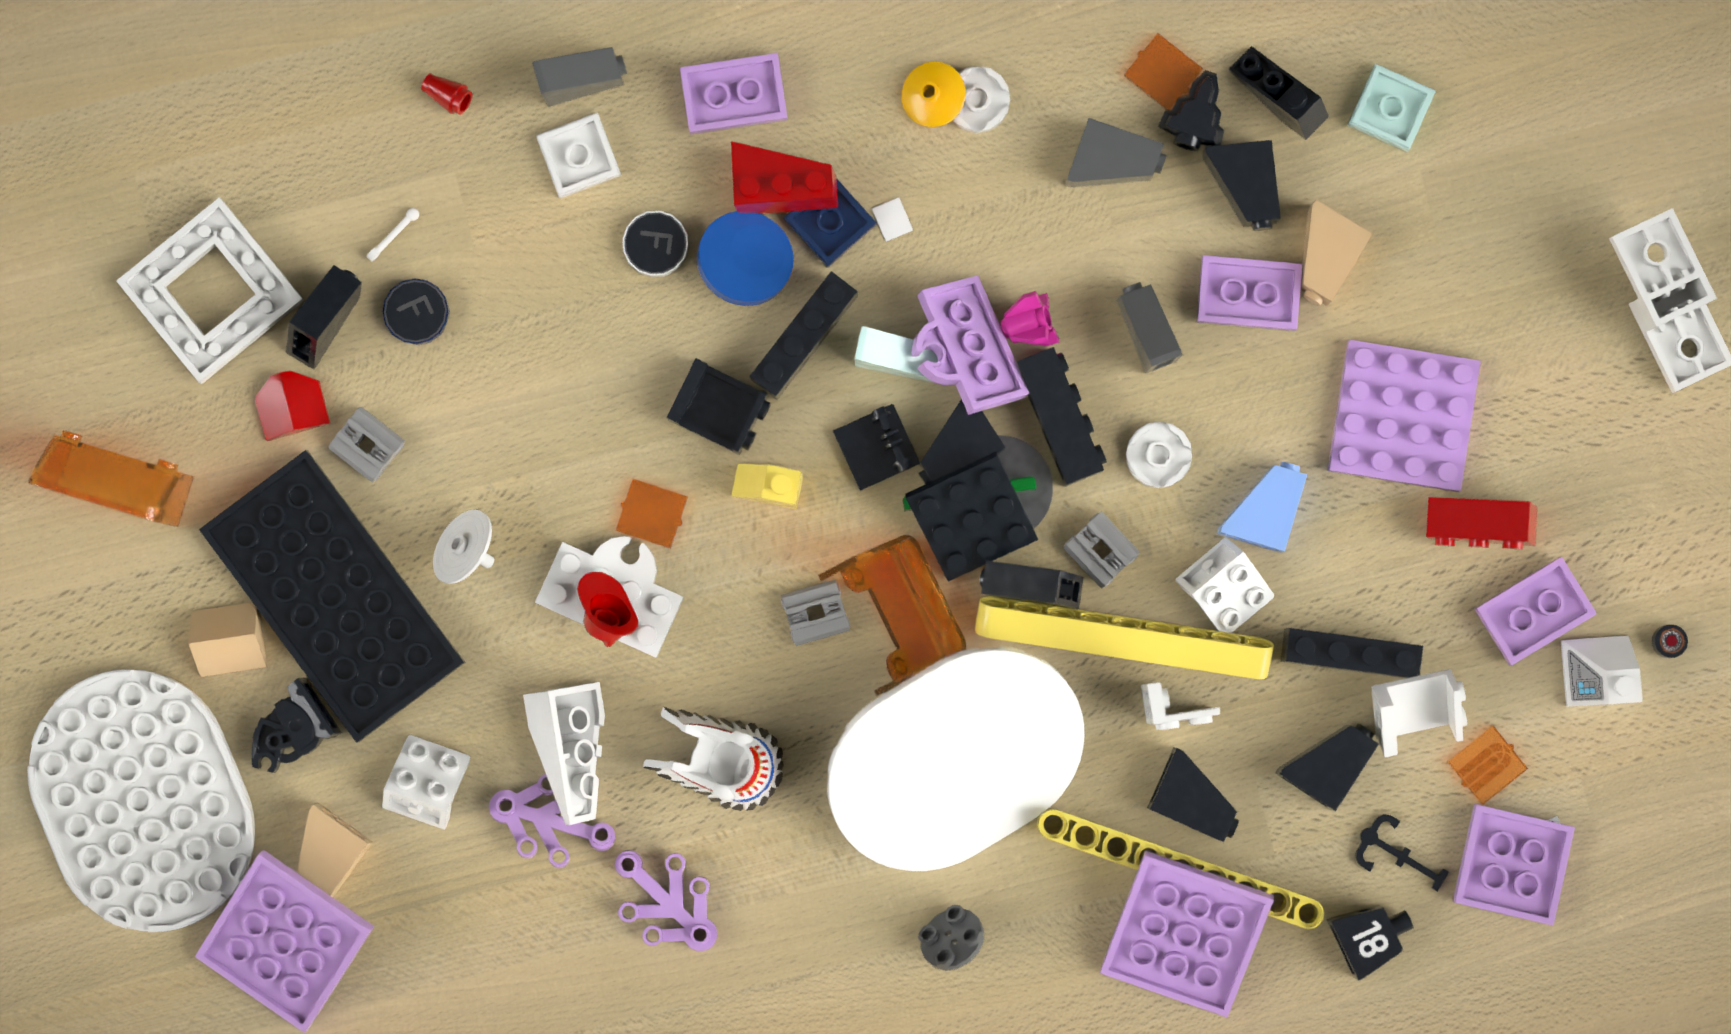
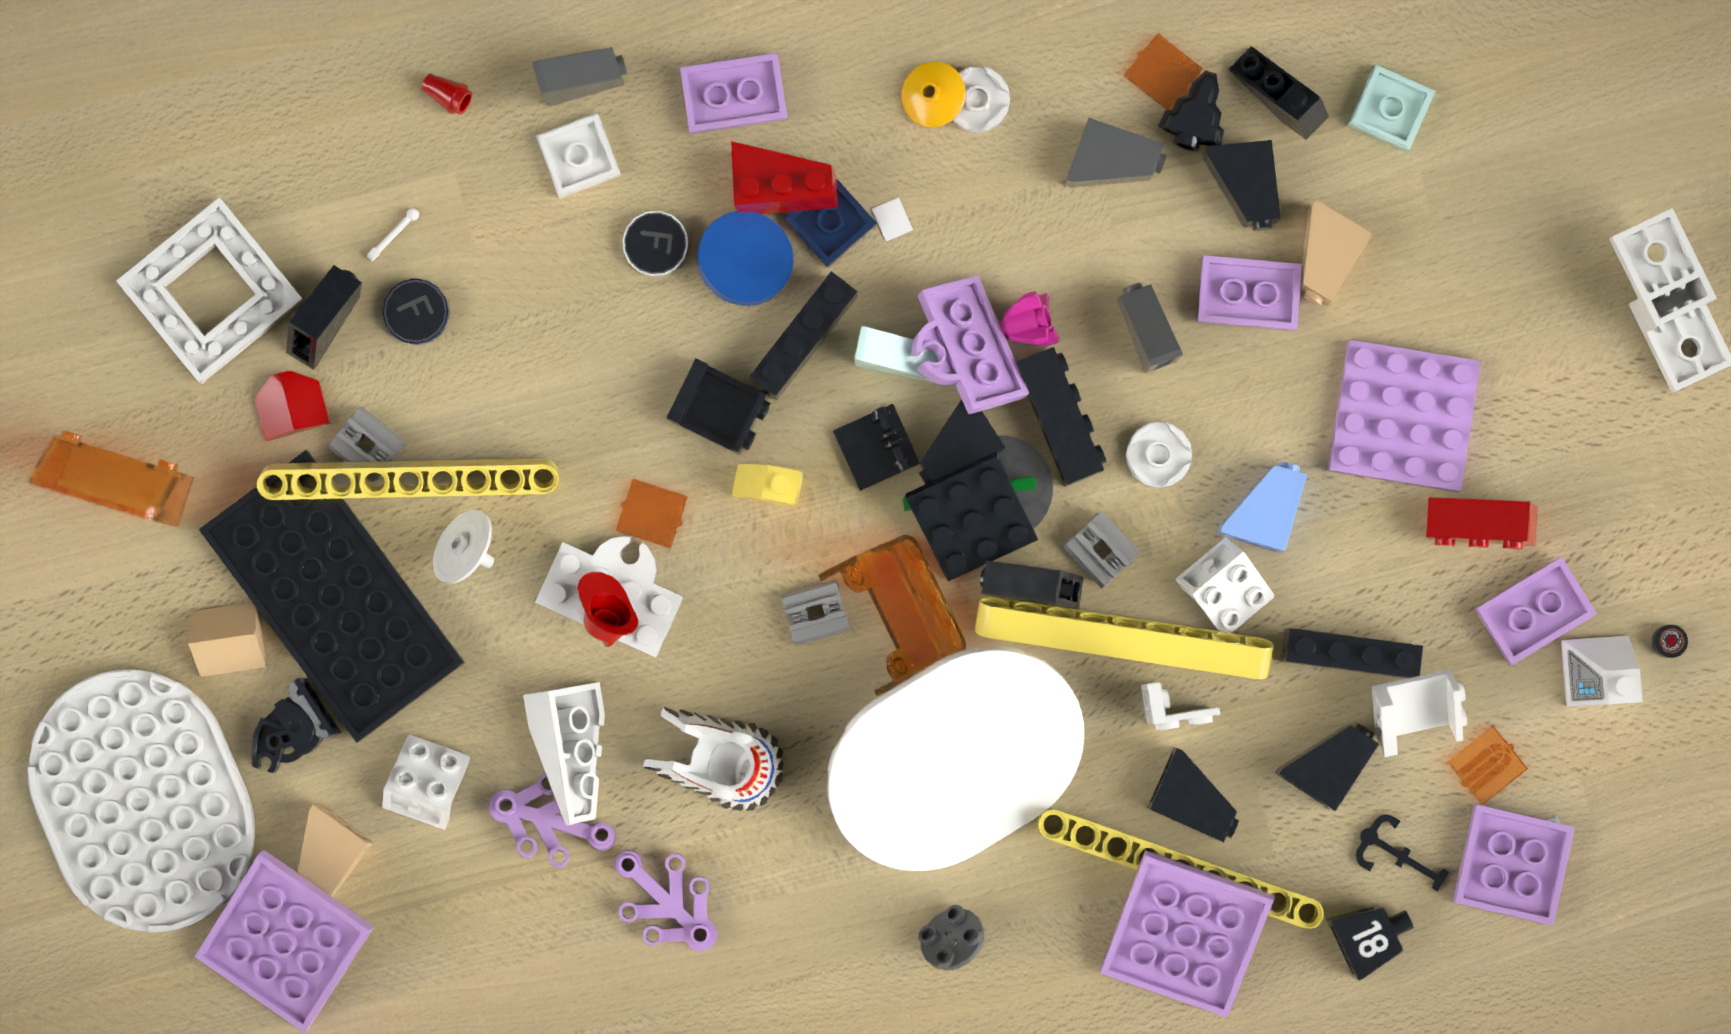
none -> light yellow beam [257,458,559,500]

